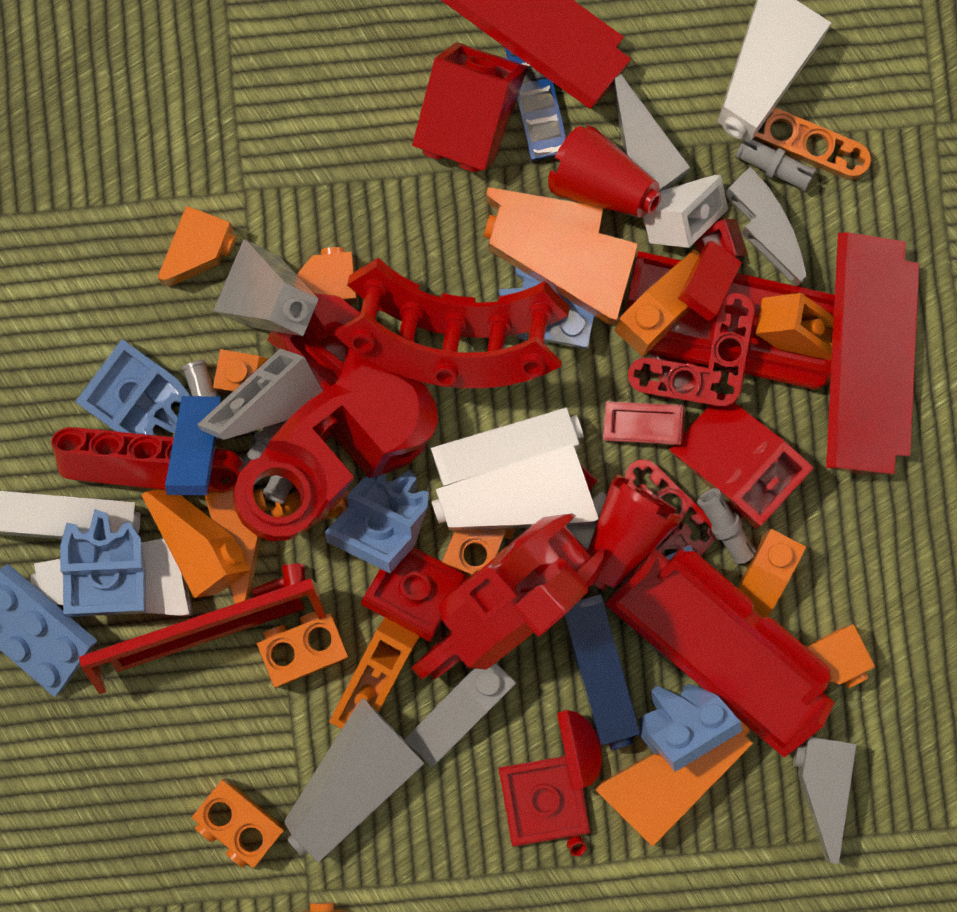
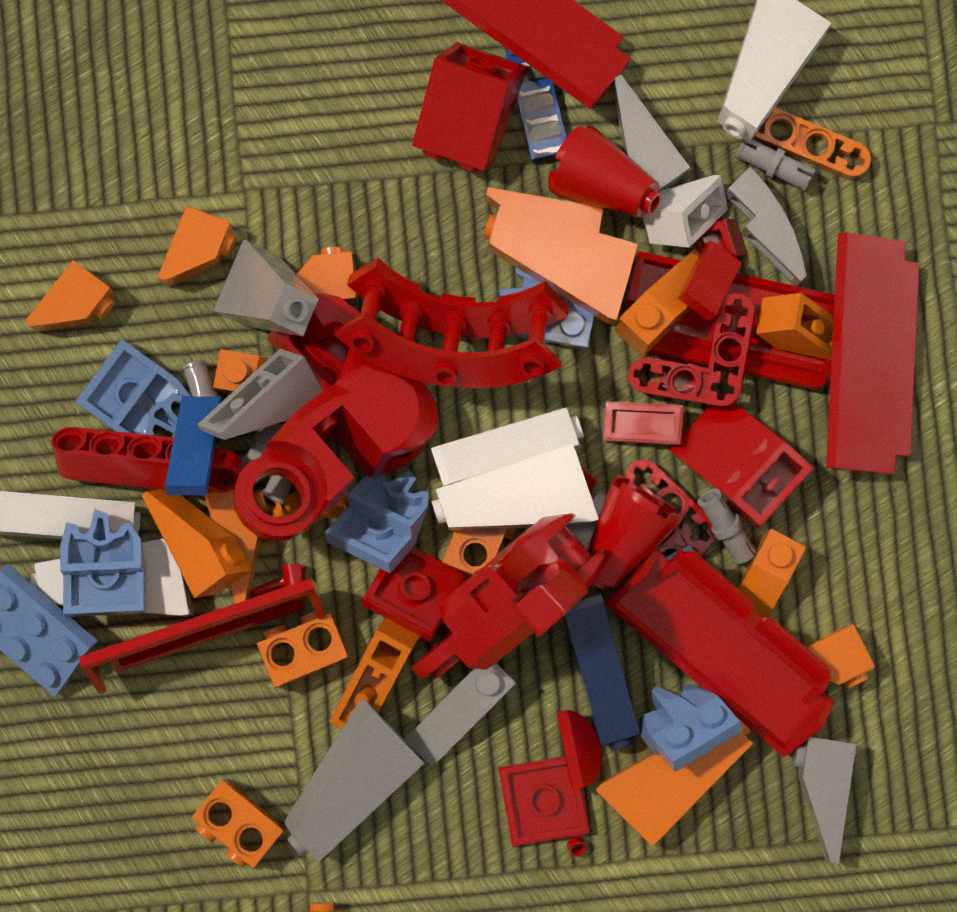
none -> orange slope [25,260,116,332]

